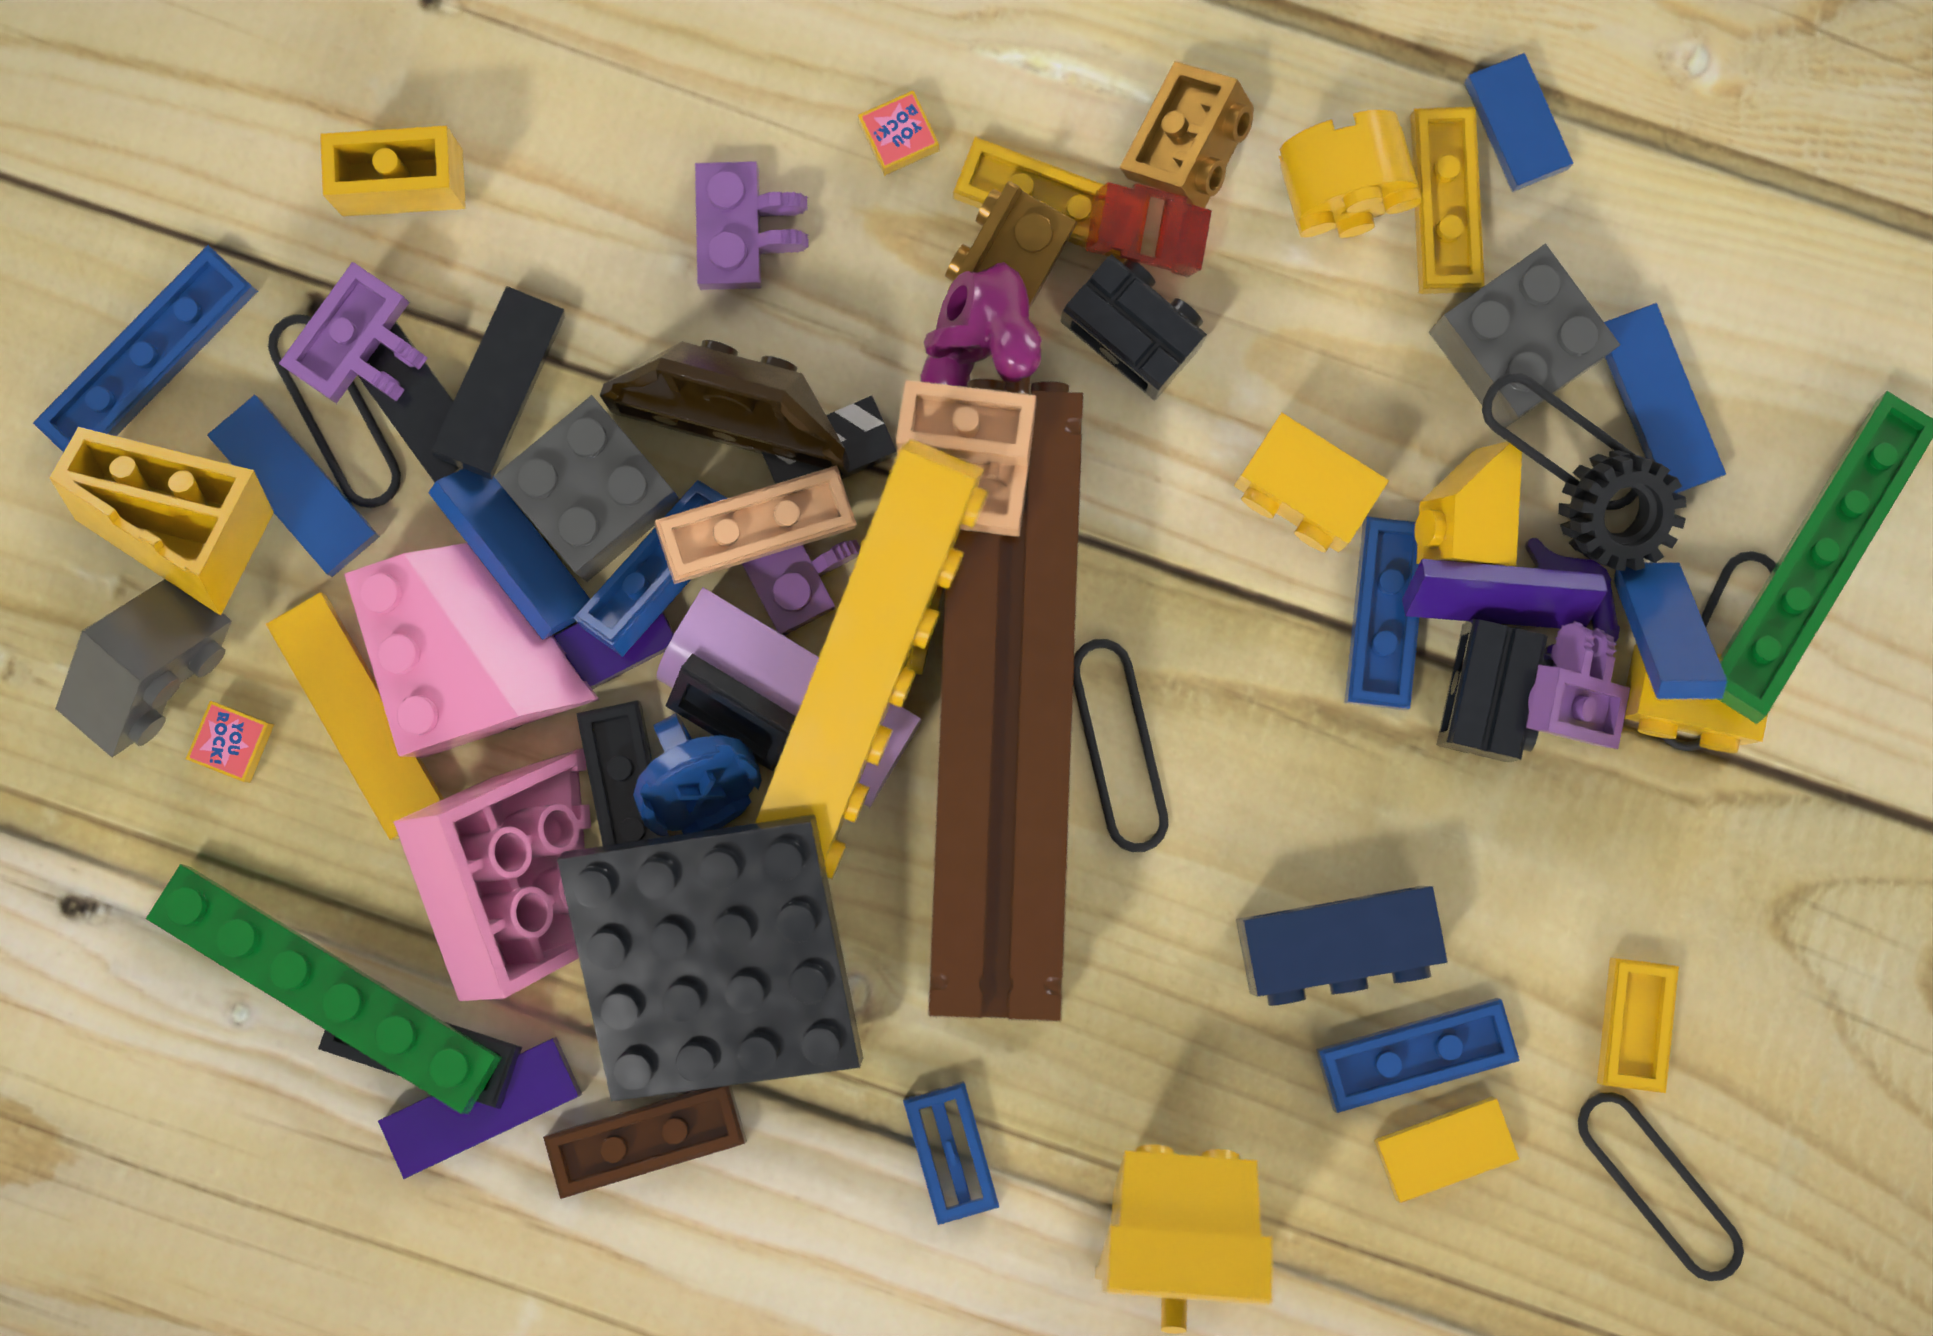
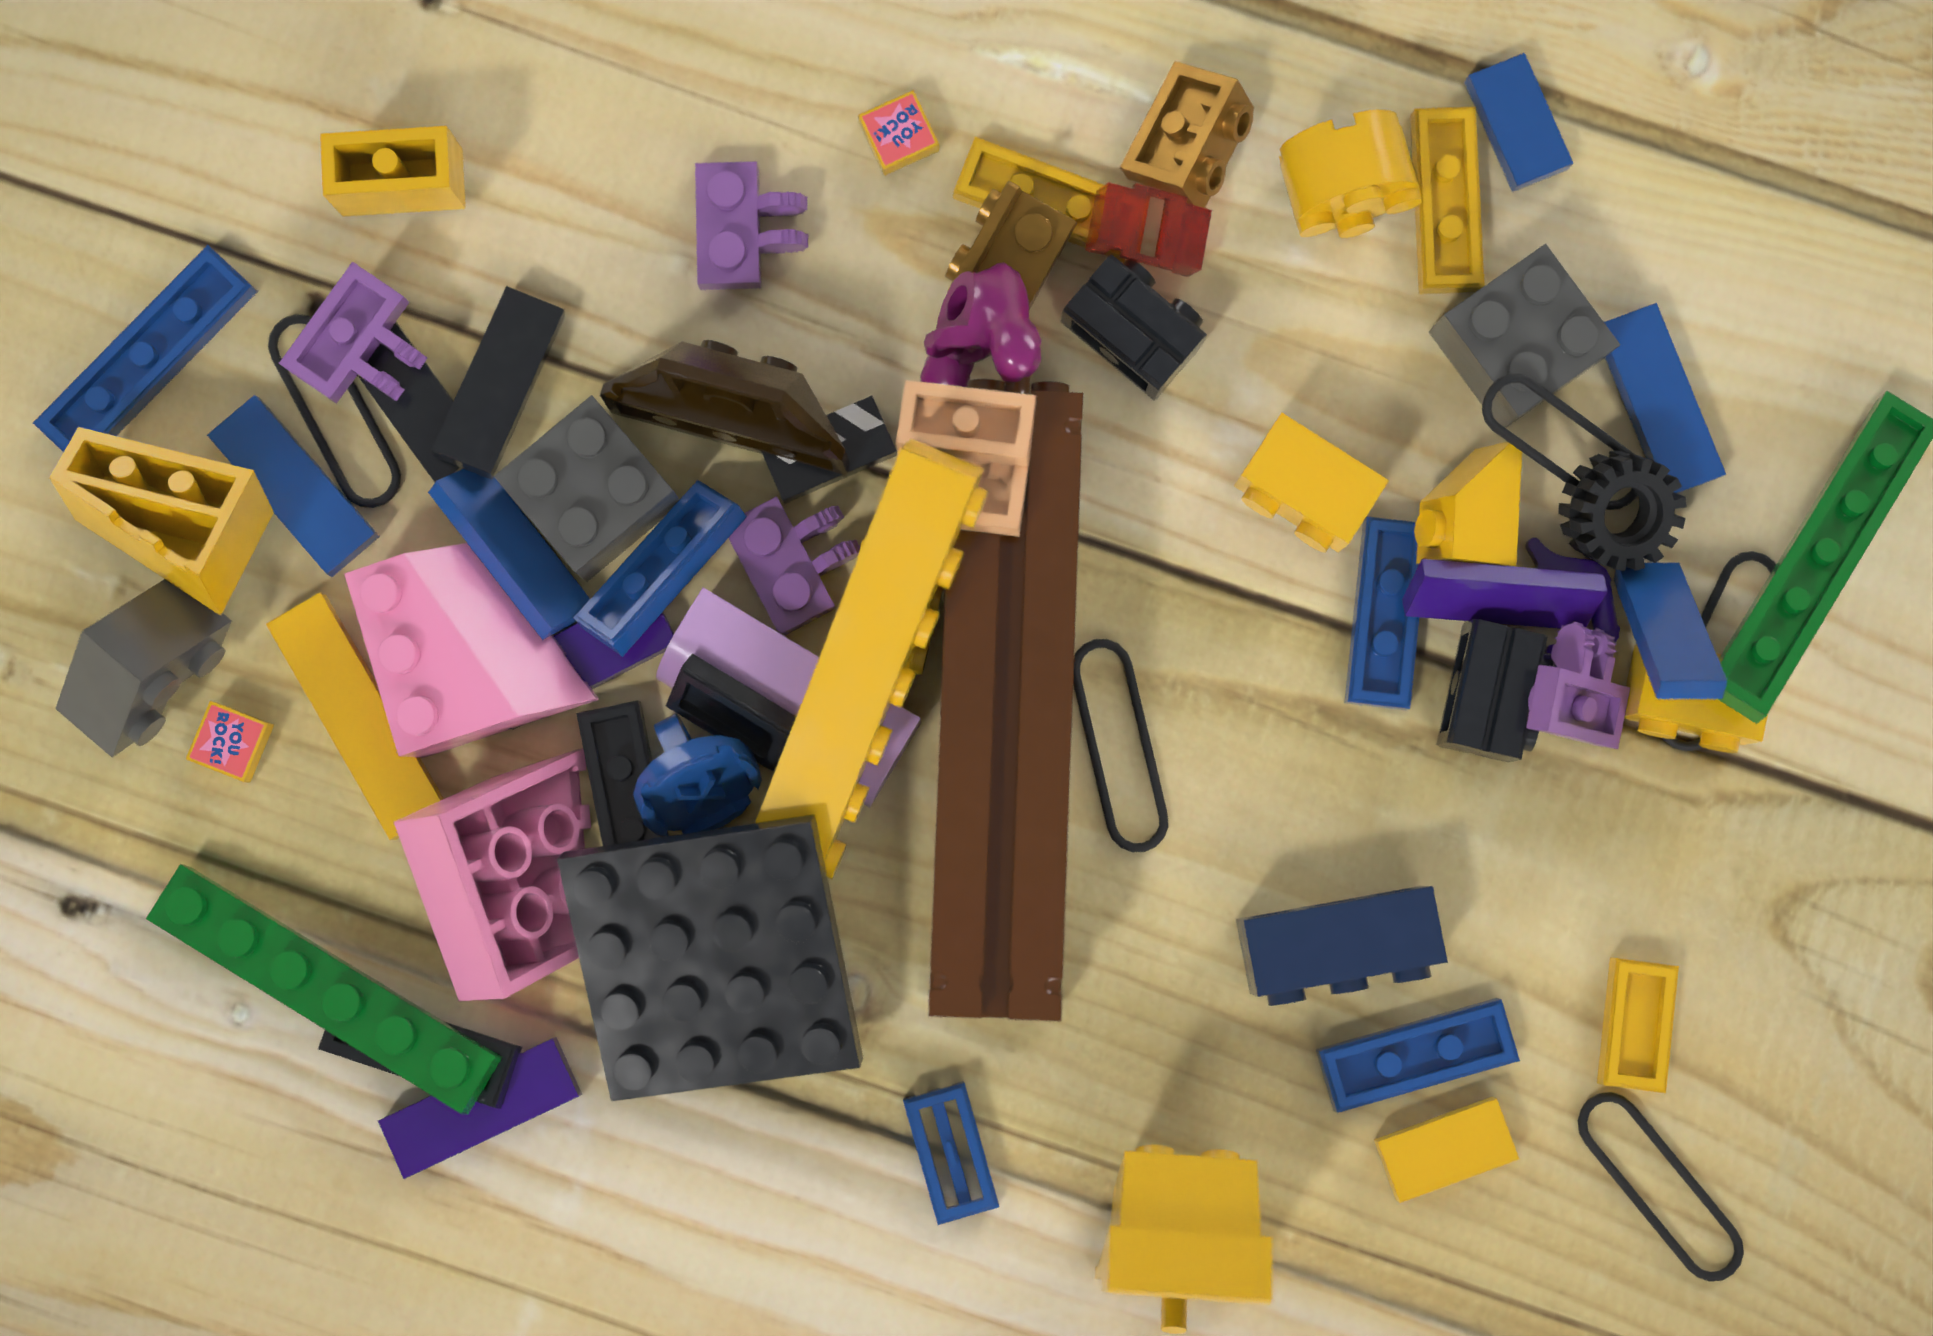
reddish brown tile [543,1085,747,1199] -> none
light nougat tile [654,465,857,584] -> none

